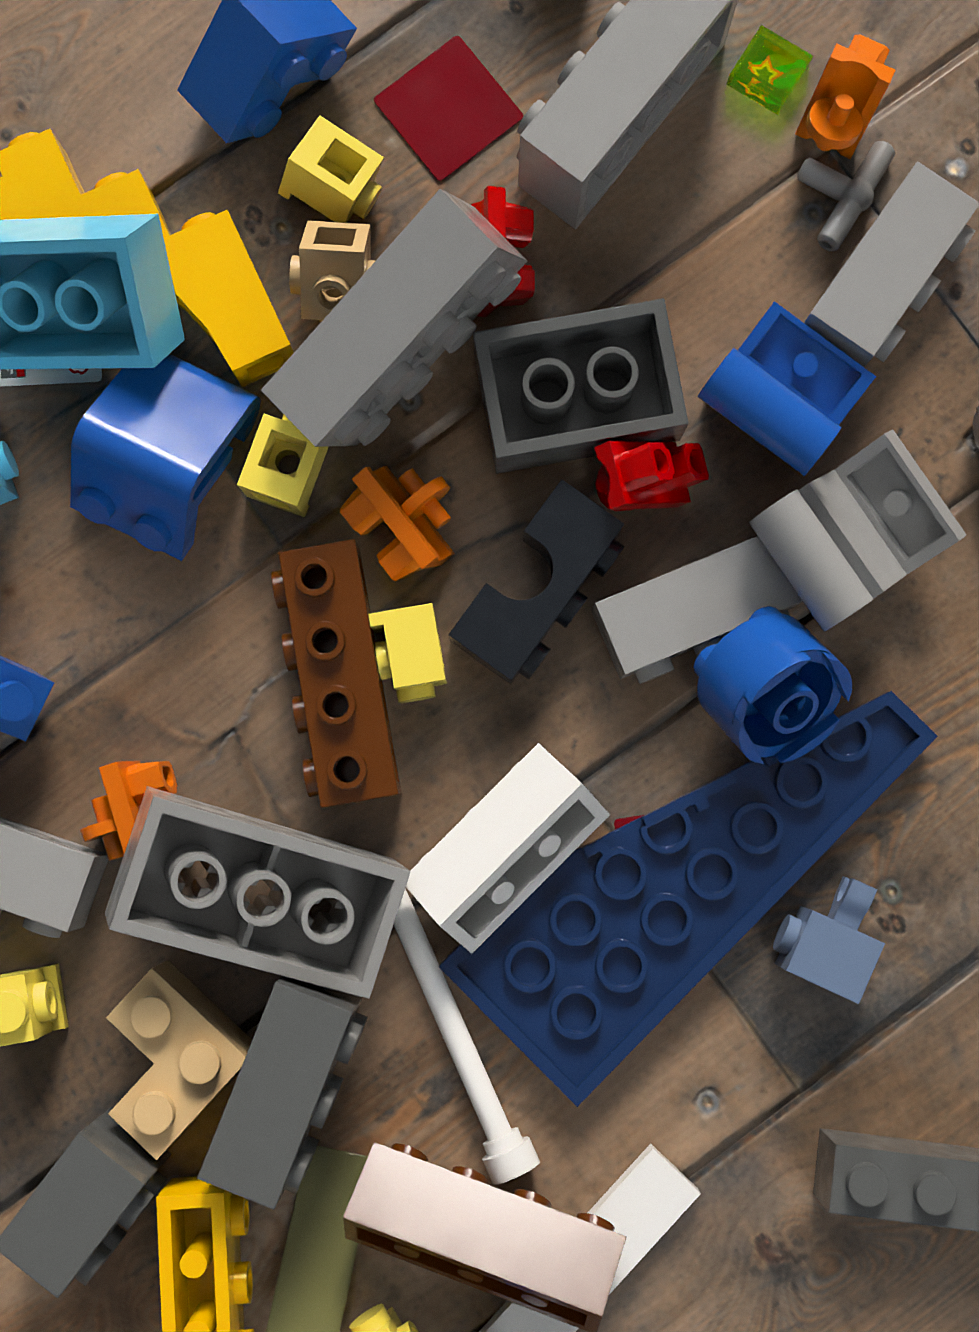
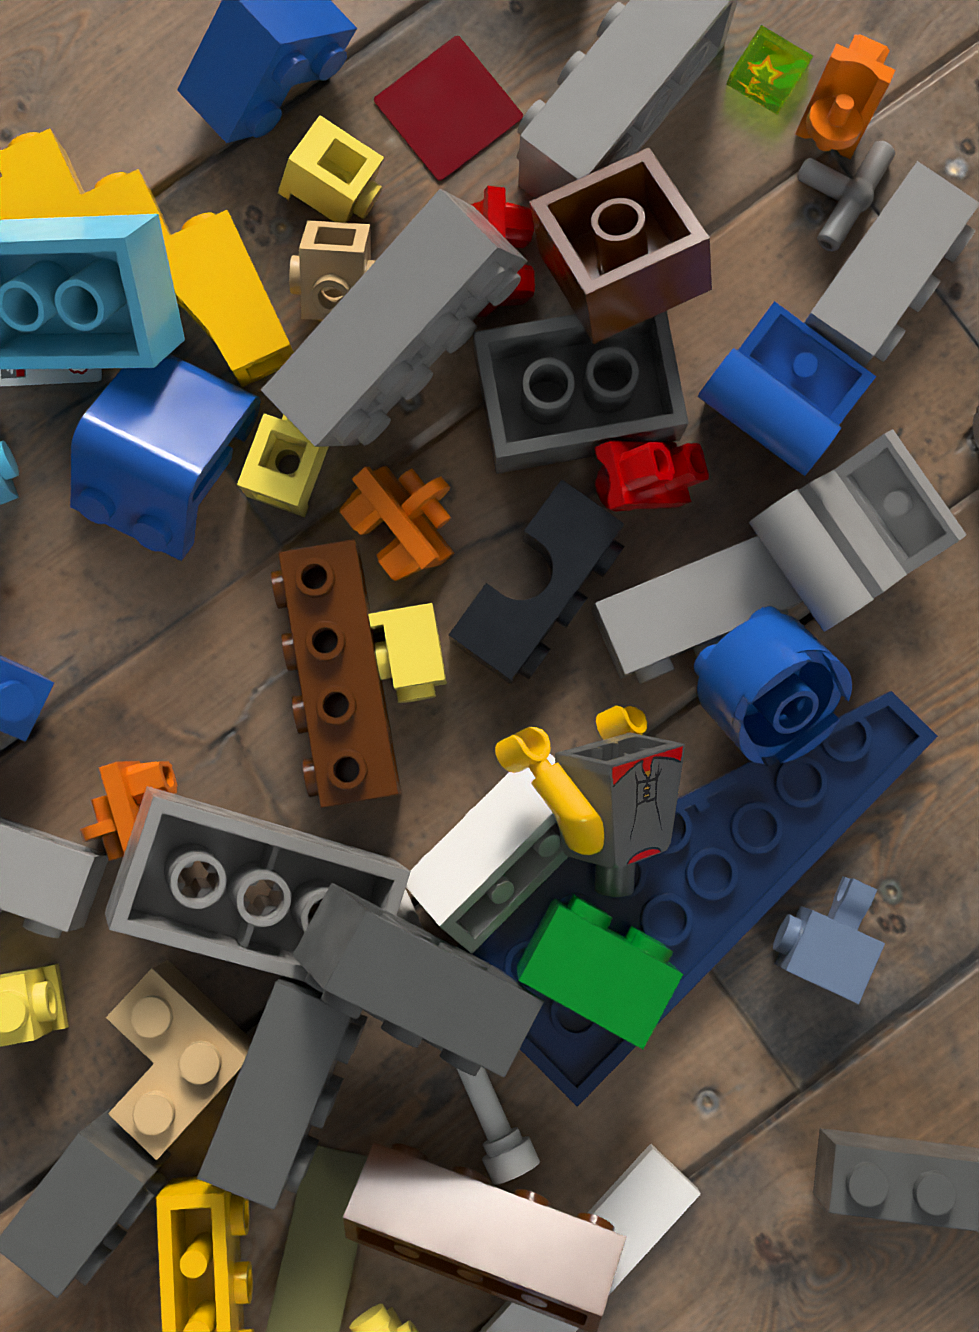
none -> dark grey brick [293,883,544,1078]
none -> torso [495,705,685,897]
none -> green brick [517,894,683,1050]
none -> reddish brown brick [529,147,712,344]

